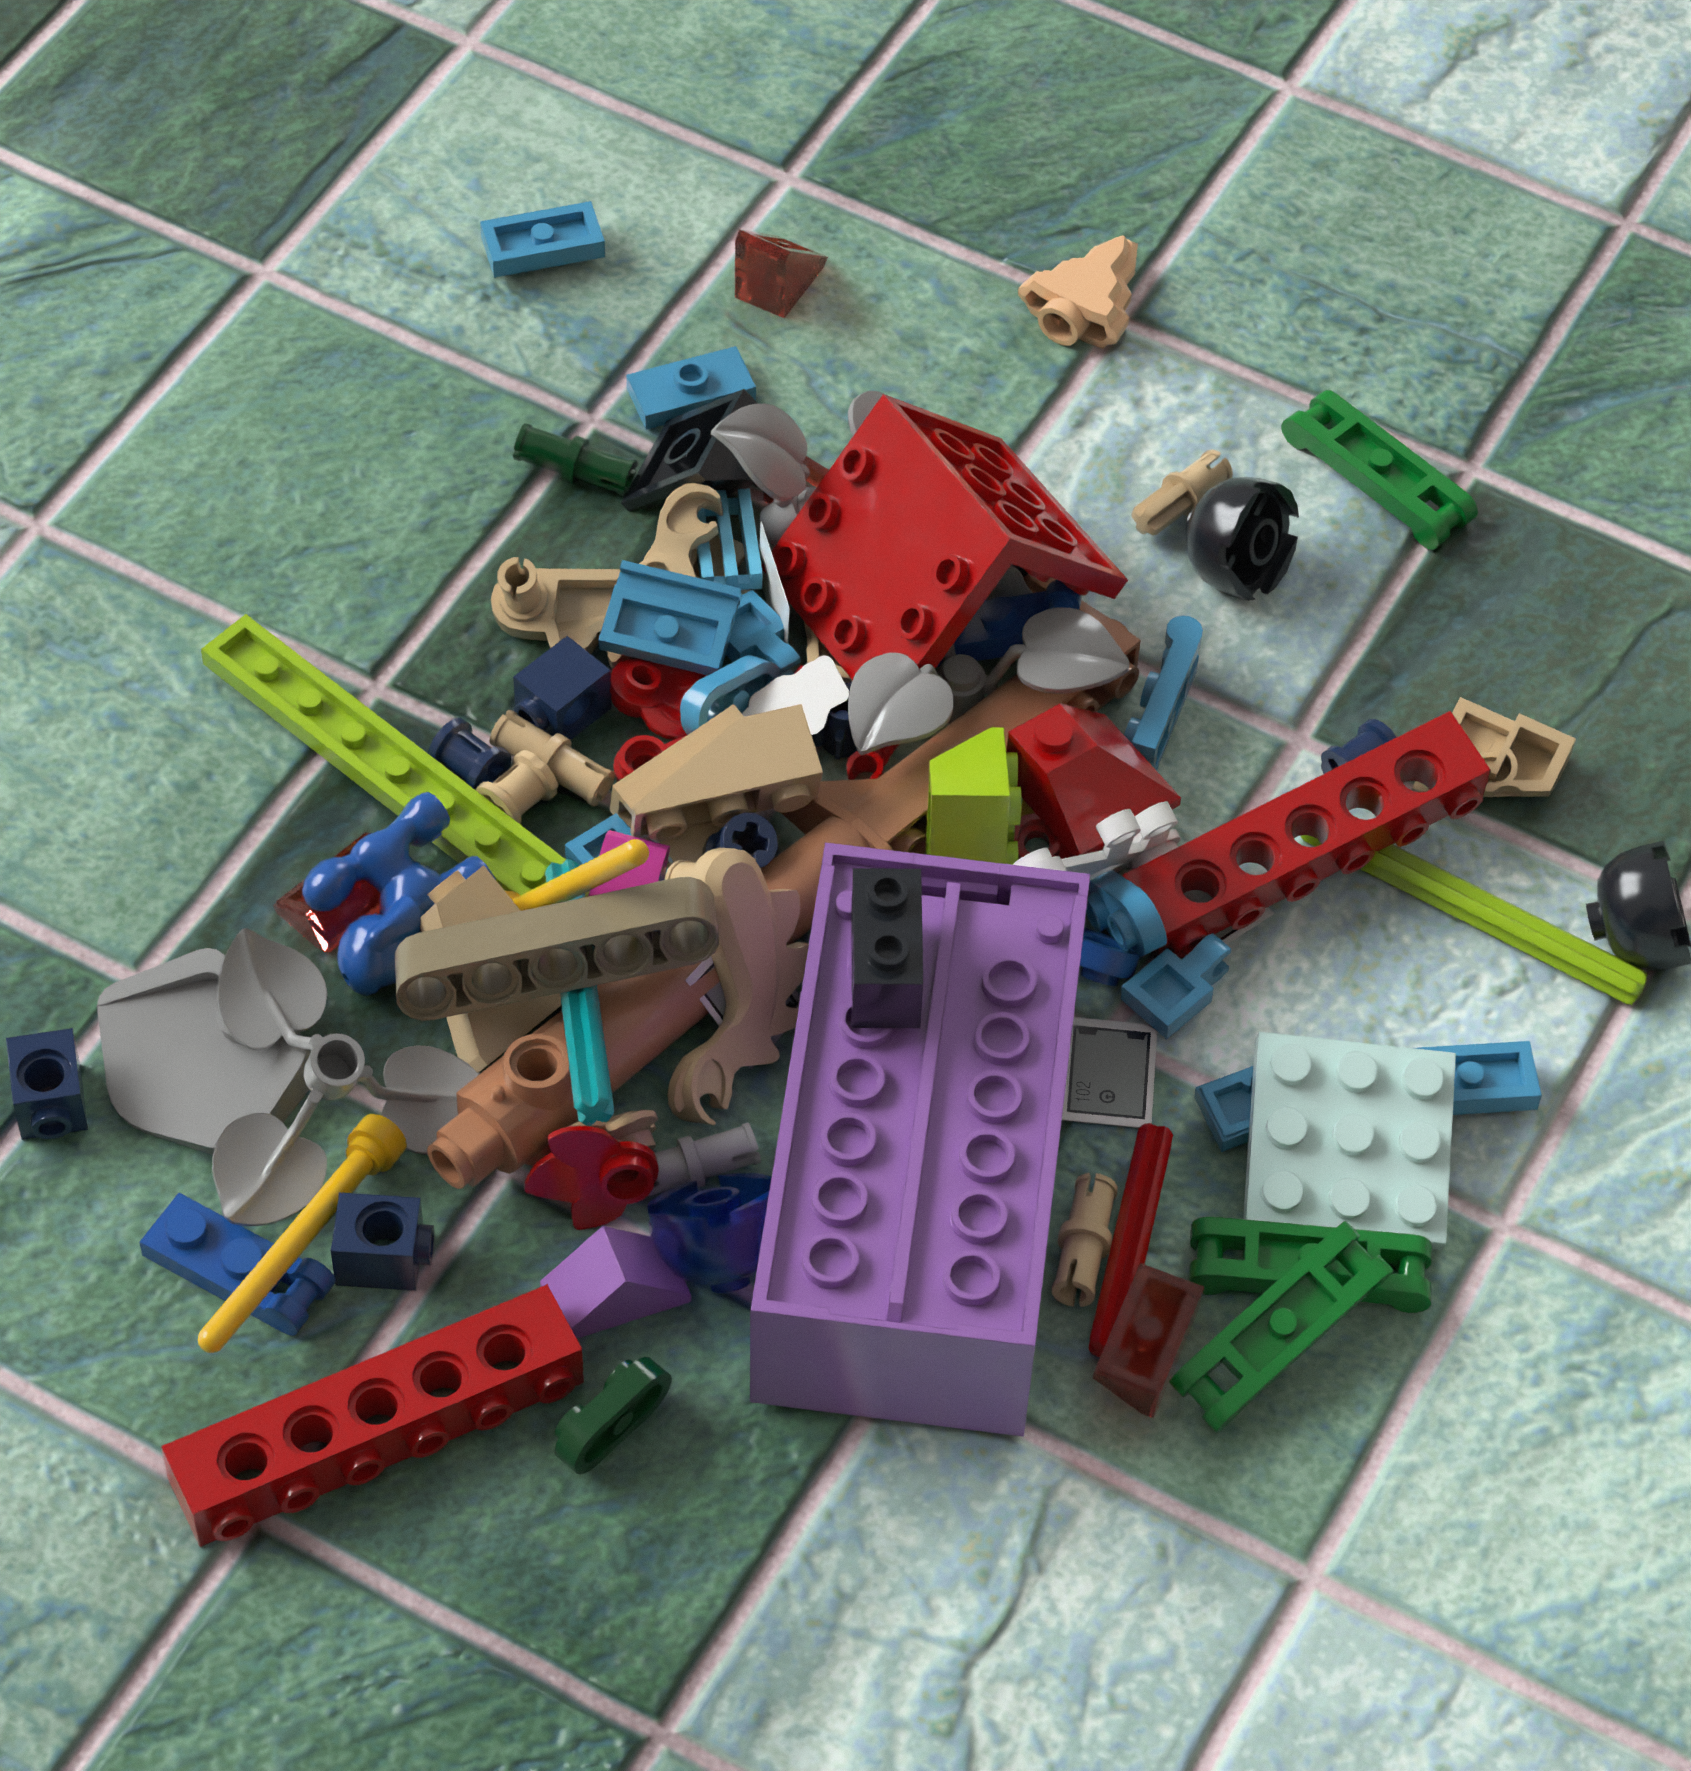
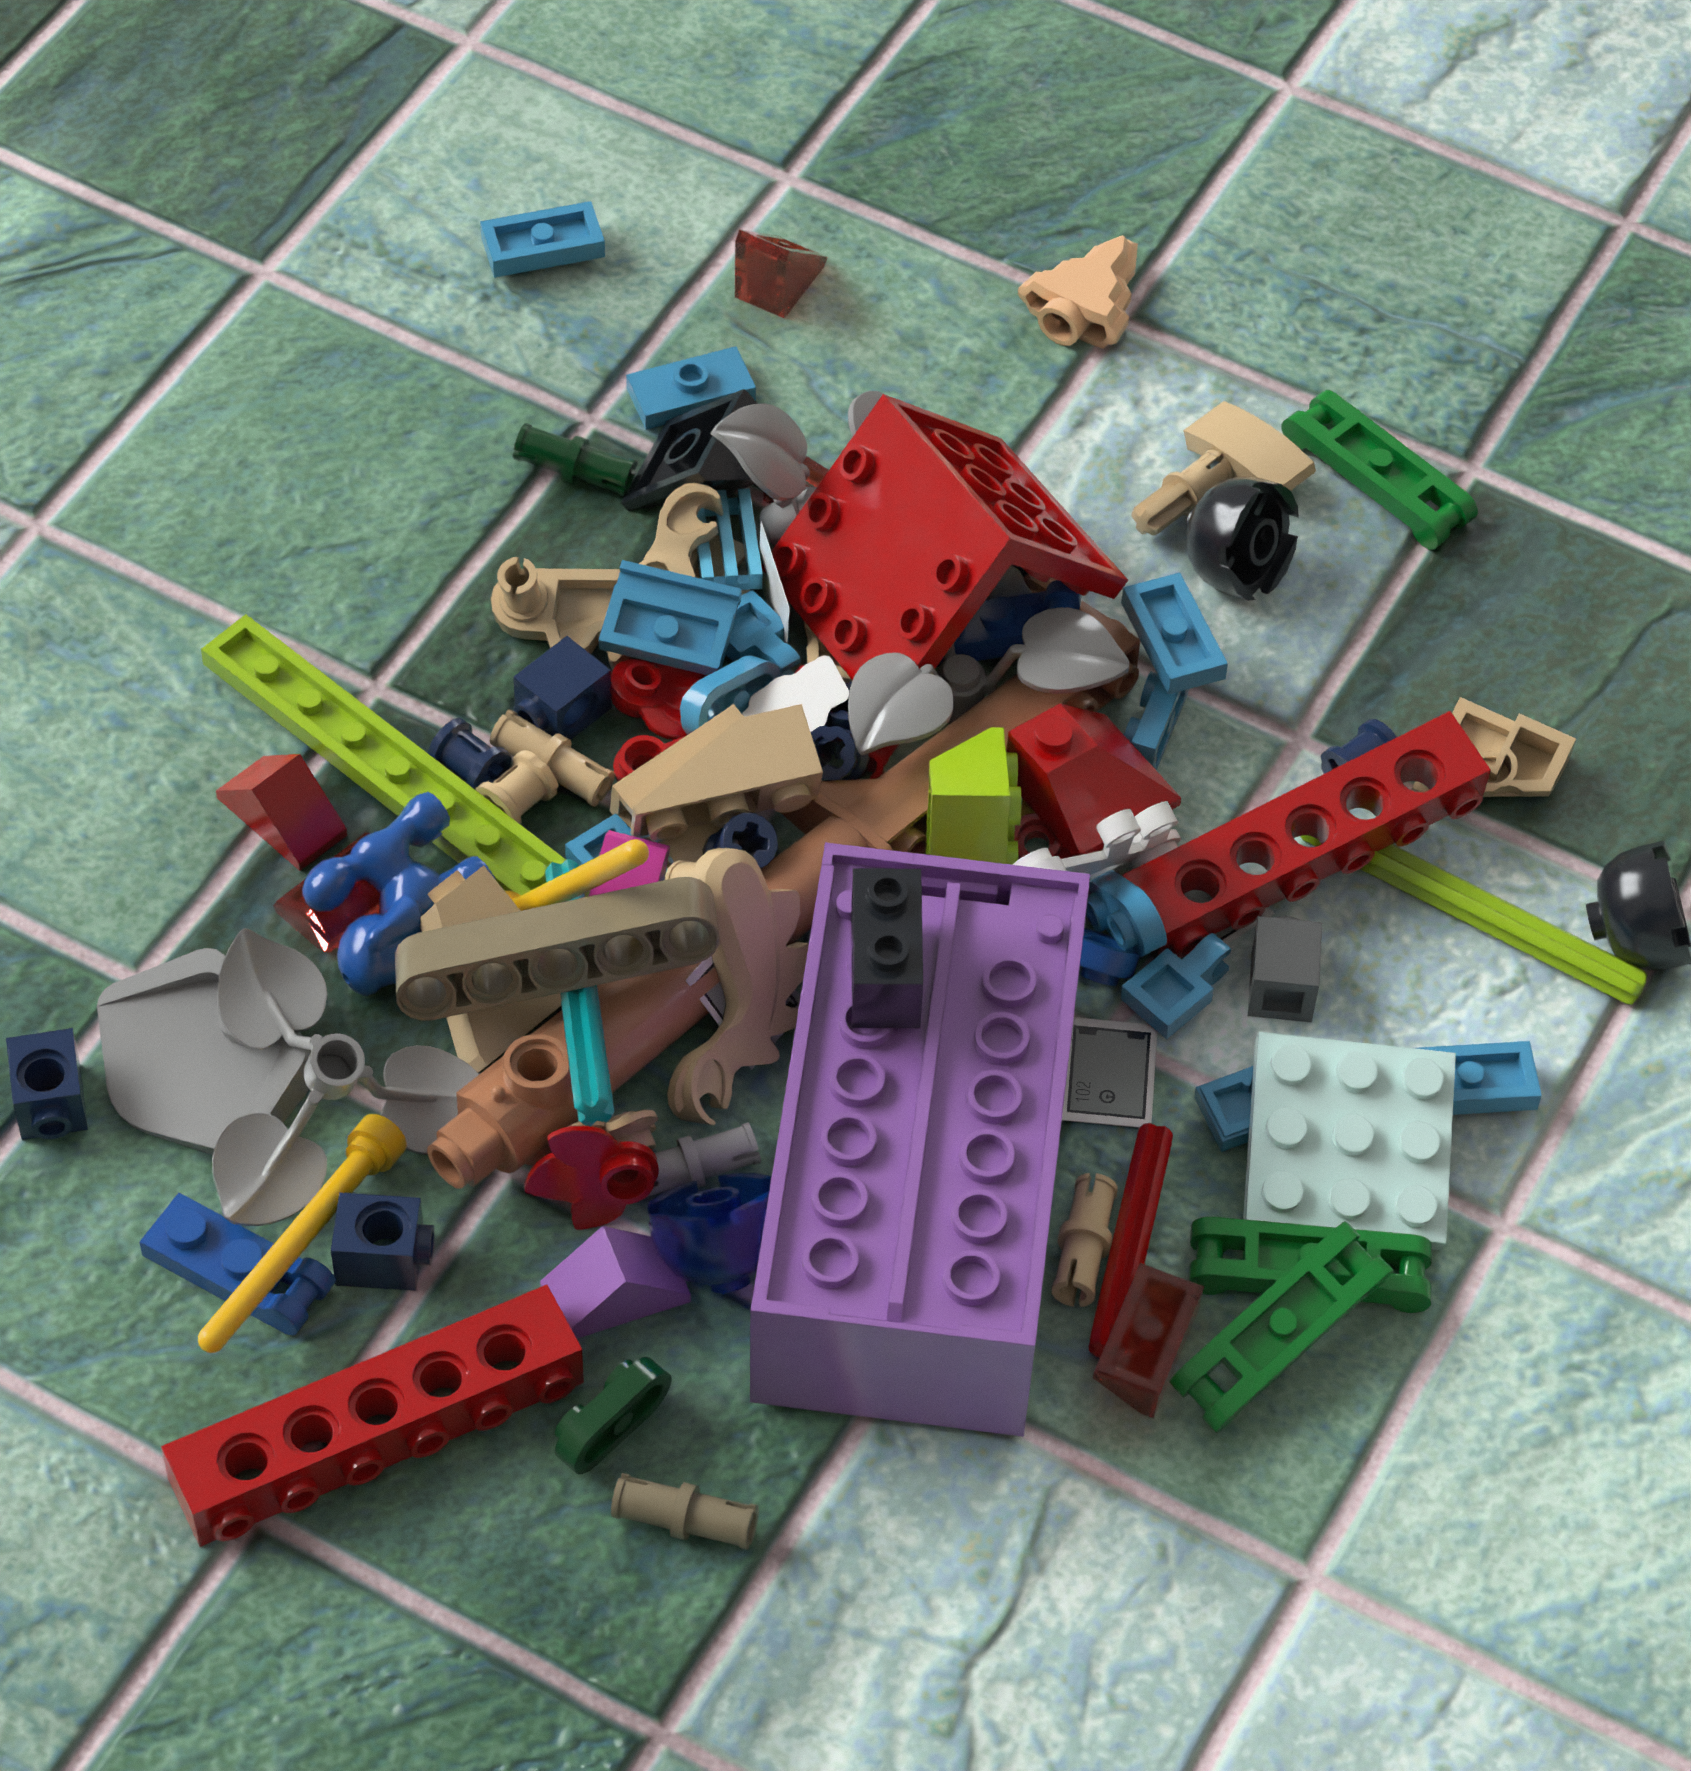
none -> red slope [216,754,347,871]
none -> dark tan pin [611,1473,759,1550]
none -> dark blue bush [811,726,870,781]
none -> dark azure plate [1121,572,1228,695]
none -> tan slope [1183,401,1316,491]
none -> dark grey brick [1247,916,1322,1022]

